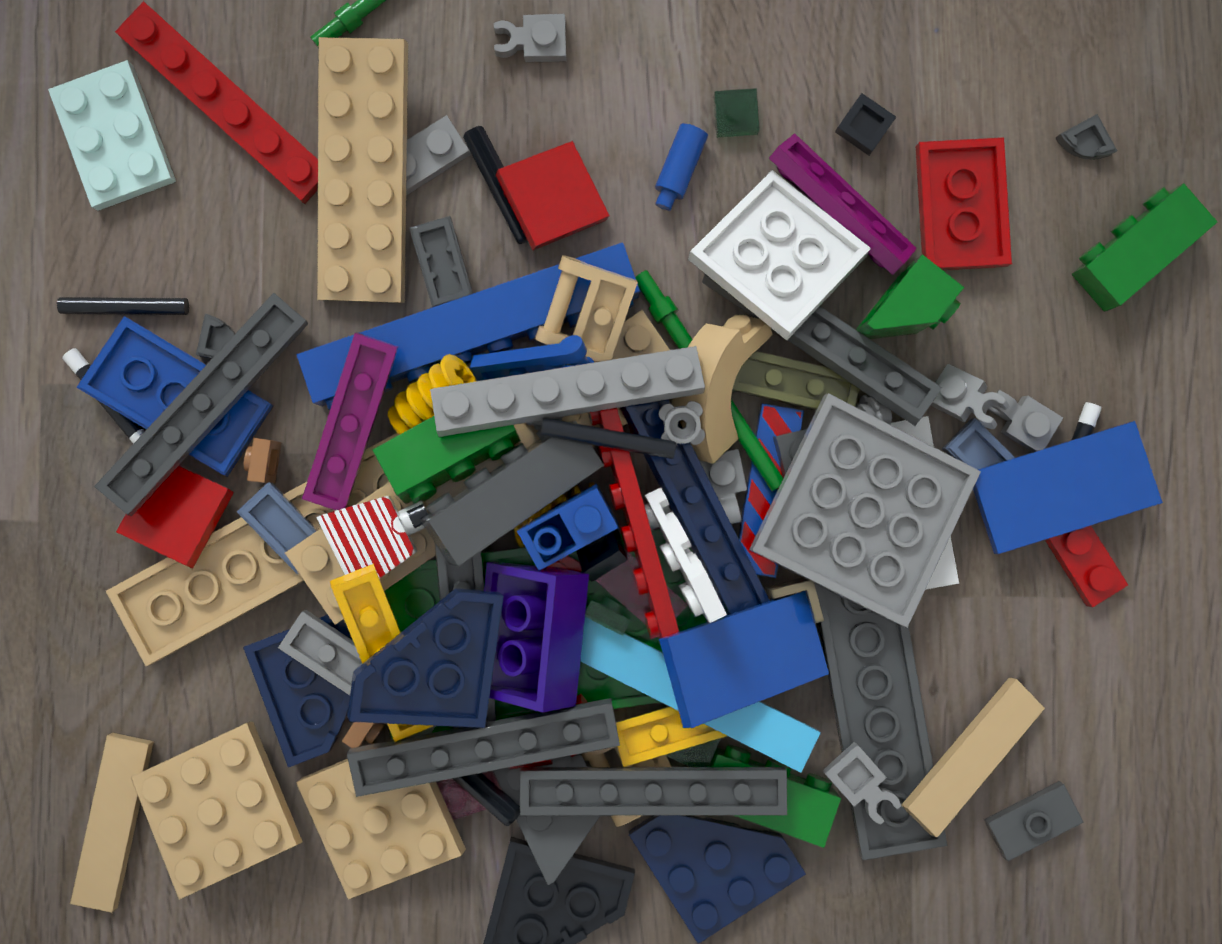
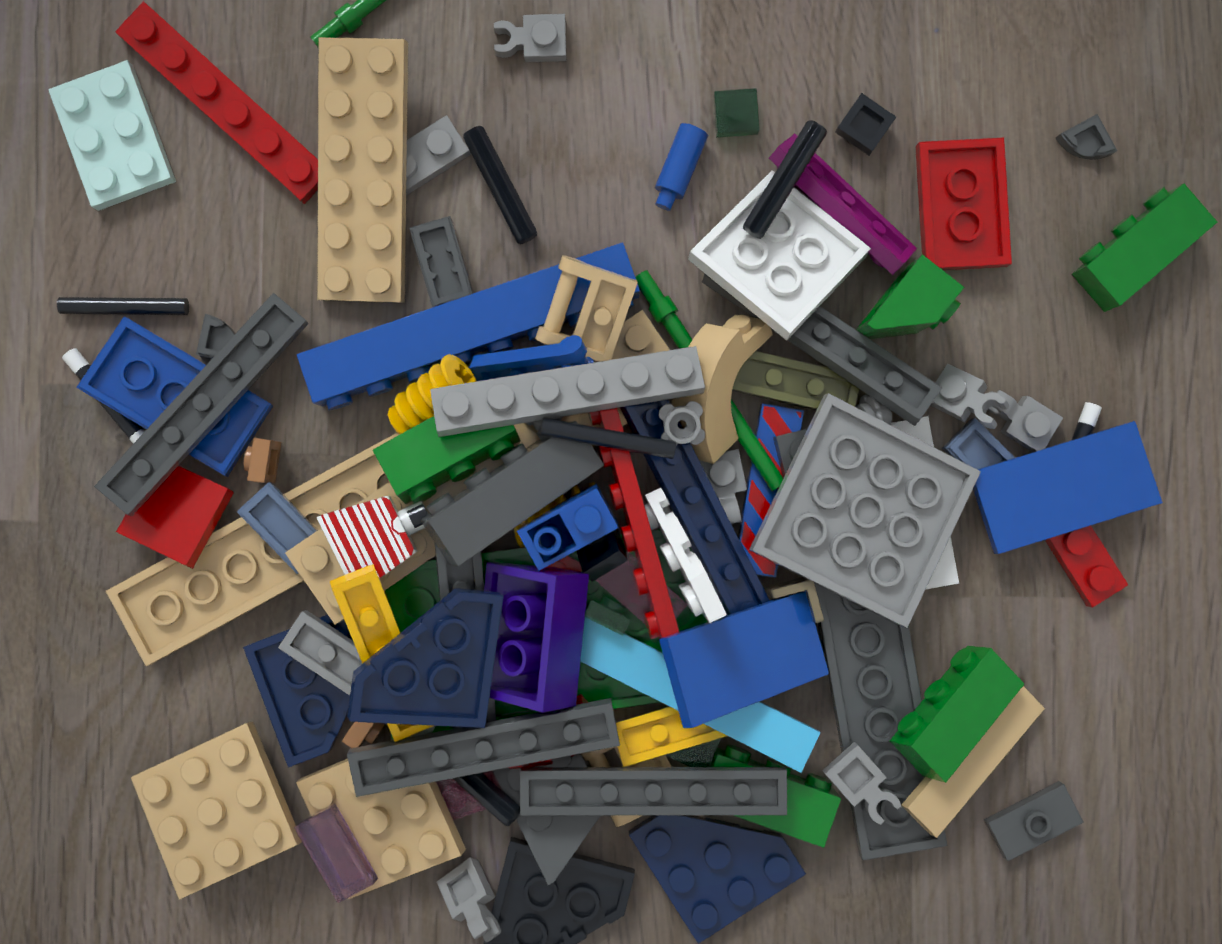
tan tile [70,733,154,913] -> none
magenta plate [302,332,399,510] -> none
red tile [496,141,610,251] -> none
none -> clear purple tile [294,803,378,903]
none -> light grey plate [437,857,501,942]
none -> black axle [743,120,827,239]
none -> green brick [890,646,1024,783]

